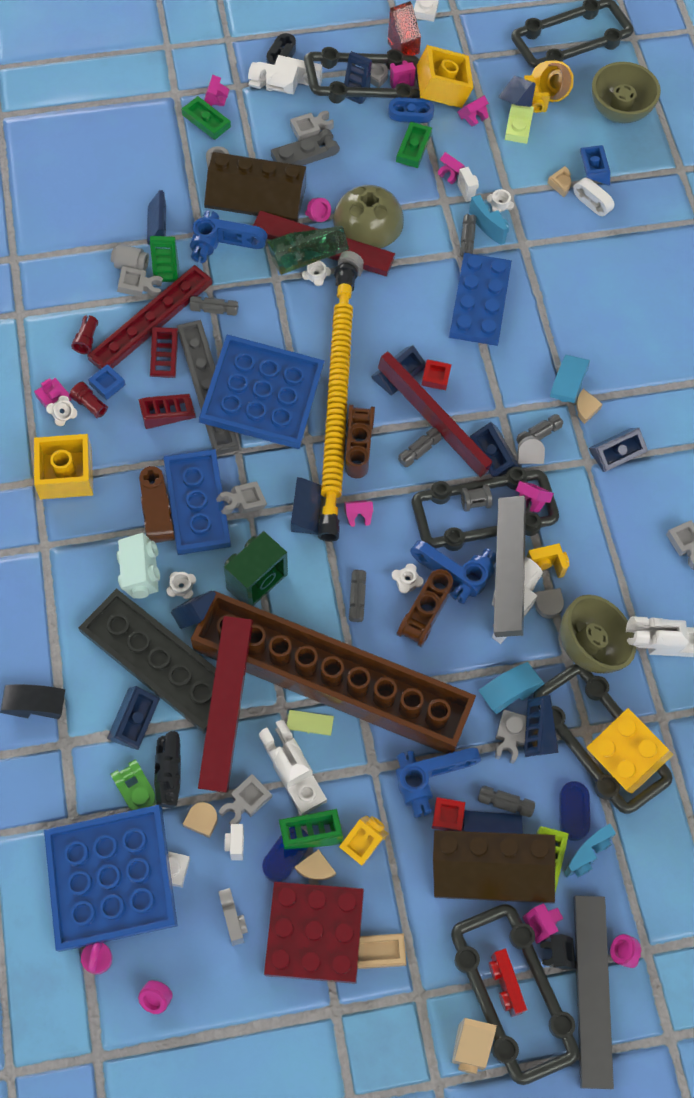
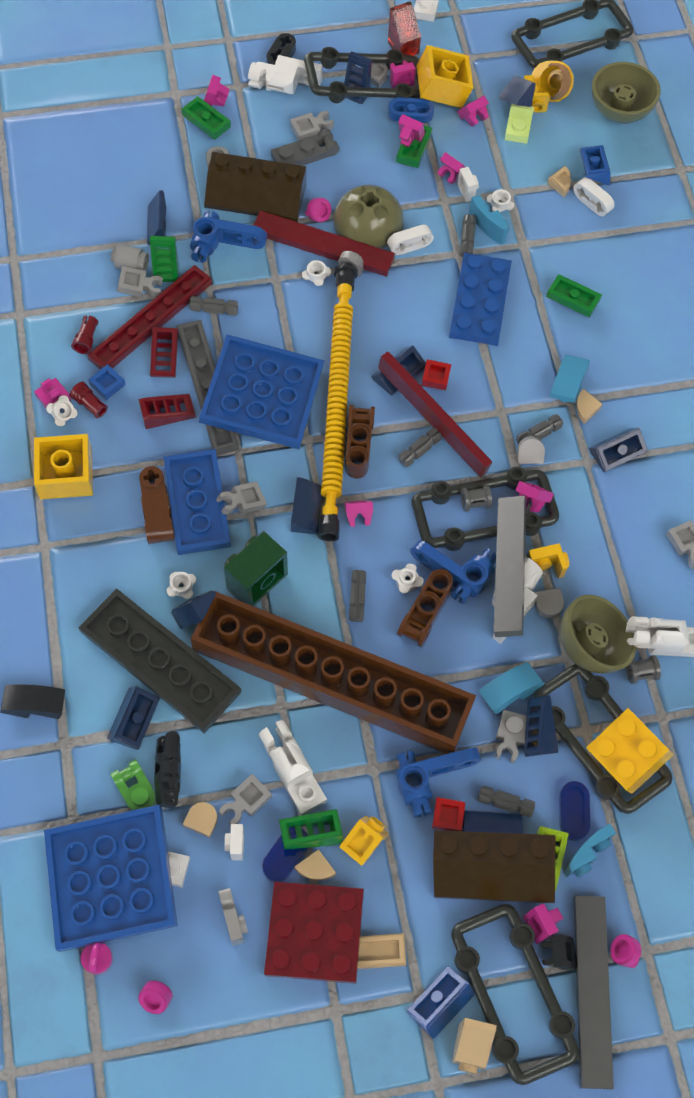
light aqua brick [117,533,160,599] -> none
dark red tile [198,616,253,793] -> none
clear green slope [267,226,349,275] -> none
yellowish green window [287,710,334,736] -> none
dark blue slope [470,422,520,478] -> none
red plate [489,948,527,1017] -> none
none -> white beam [387,225,434,255]
none -> dark pink tile [398,114,425,147]
none -> blue slope [406,966,474,1039]
none -> green plate [546,274,602,318]
none -> dark grey bush [626,655,661,684]

